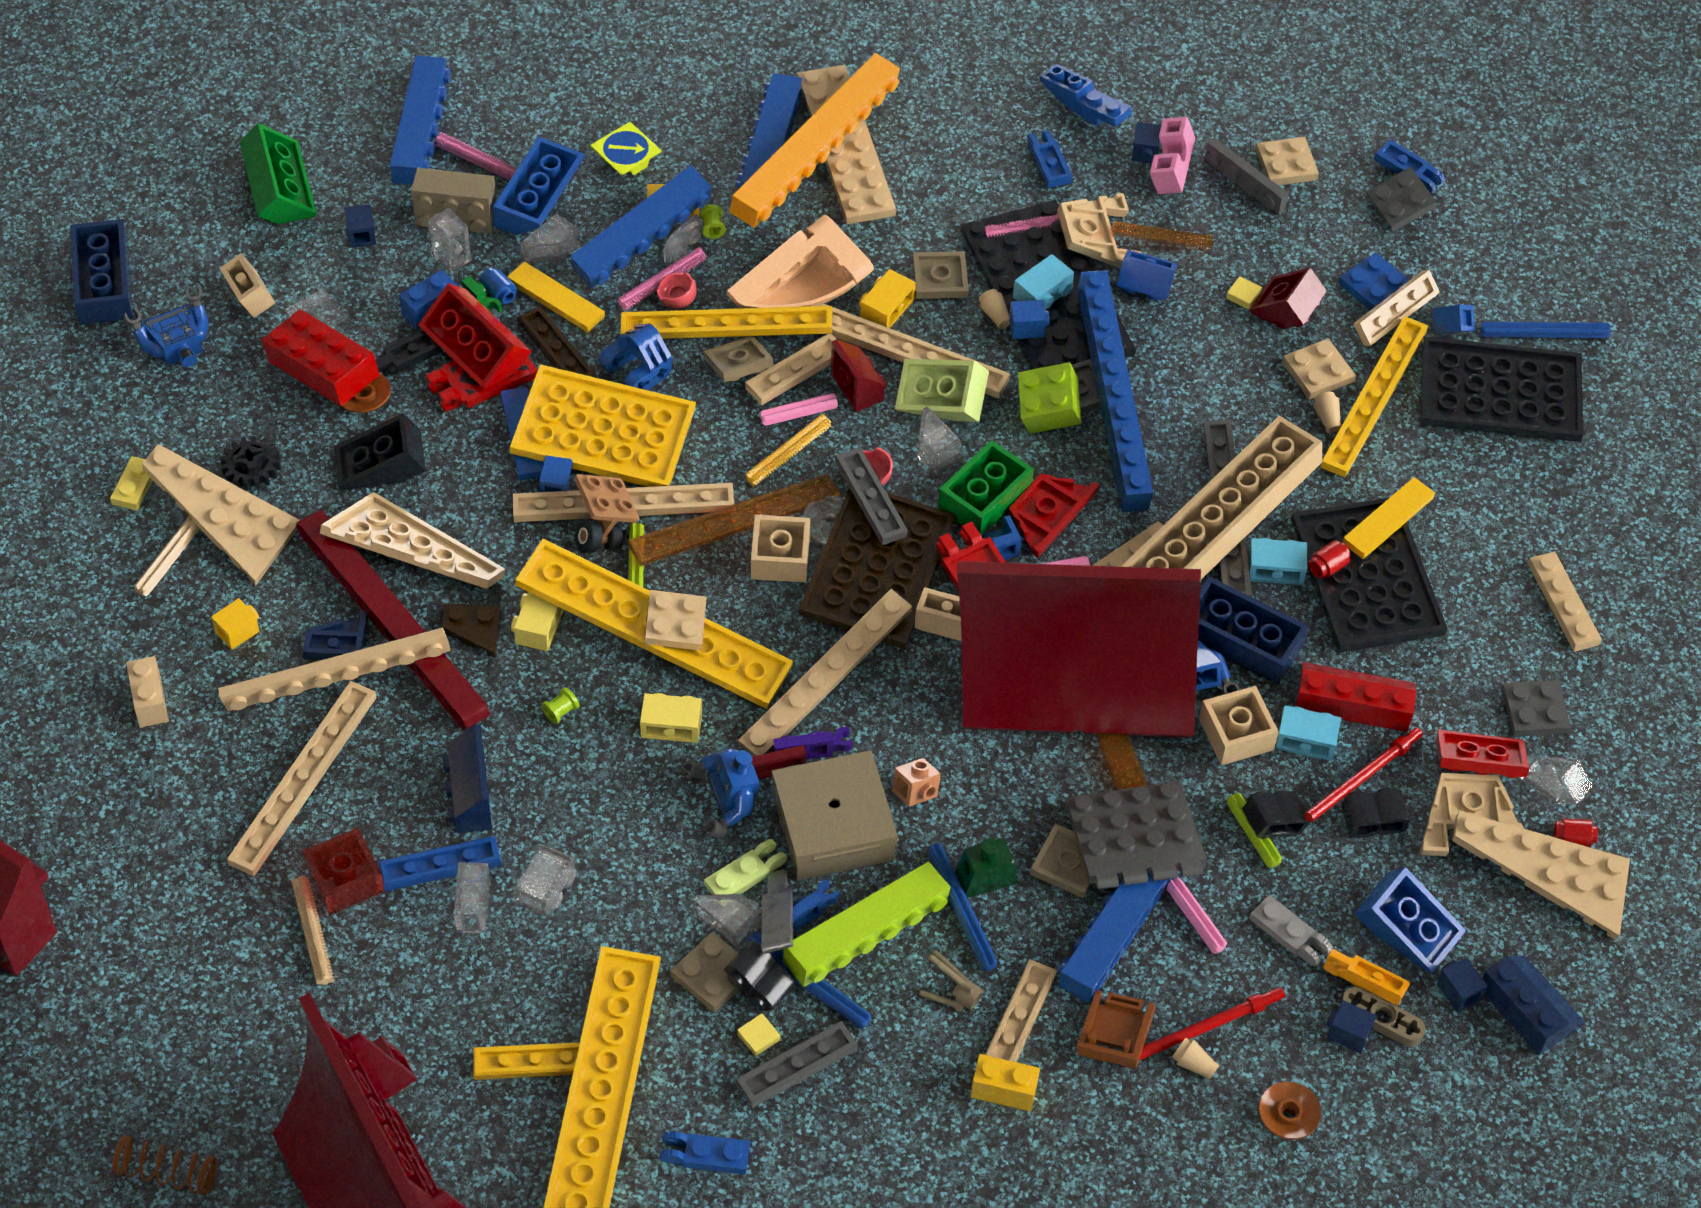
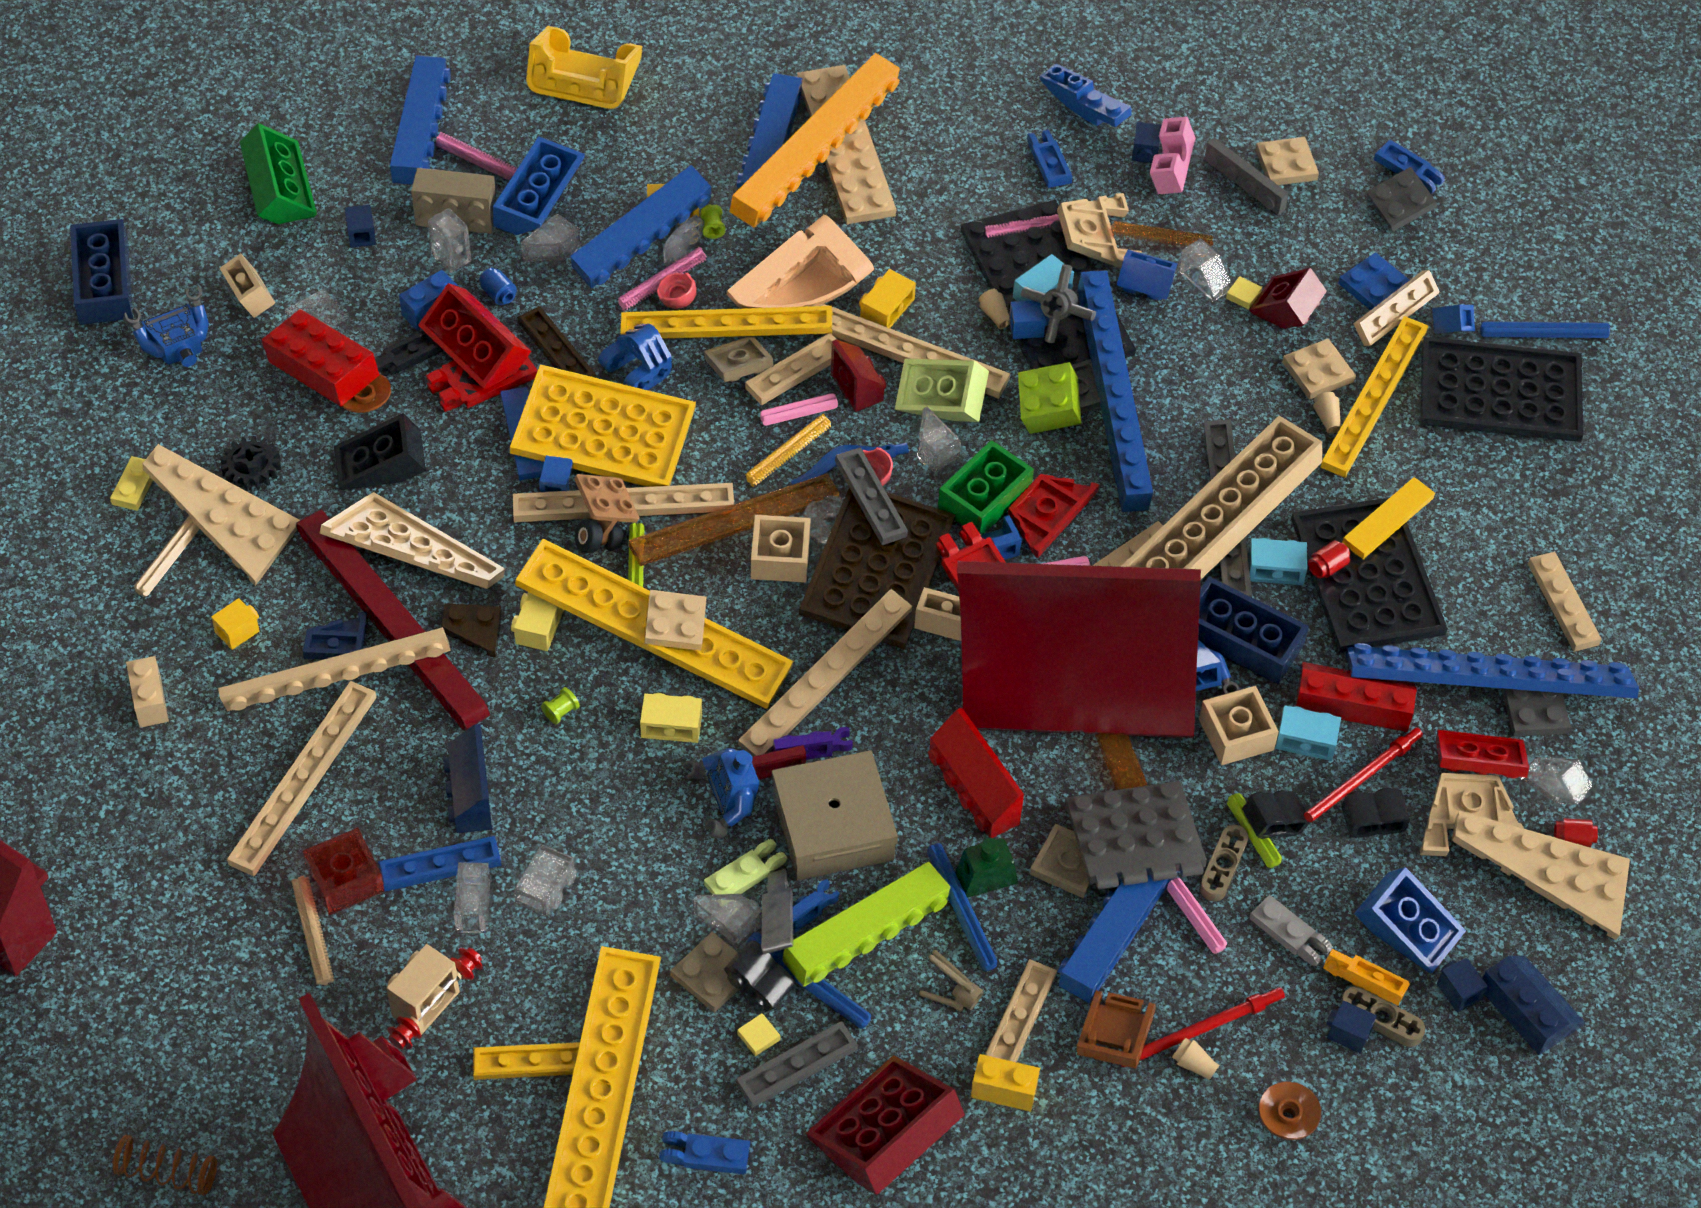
green plate [461,276,502,313] -> none
yellow tile [508,261,605,333] -> none
piece [590,122,662,176] -> none
nougat brick [892,758,941,807] -> none
dark tan plate [913,251,969,299] -> none
none -> tan brick [387,944,483,1049]
none -> yellow windscreen [526,26,642,109]
none -> blue piece [791,442,909,485]
none -> dark red slope [806,1055,965,1195]
none -> red slope [928,707,1024,838]
none -> dark grey bar [1021,264,1096,343]
none -> clear slope [1178,238,1233,302]
none -> dark tan beam [1200,825,1248,902]
none -> blue plate [1345,643,1639,698]

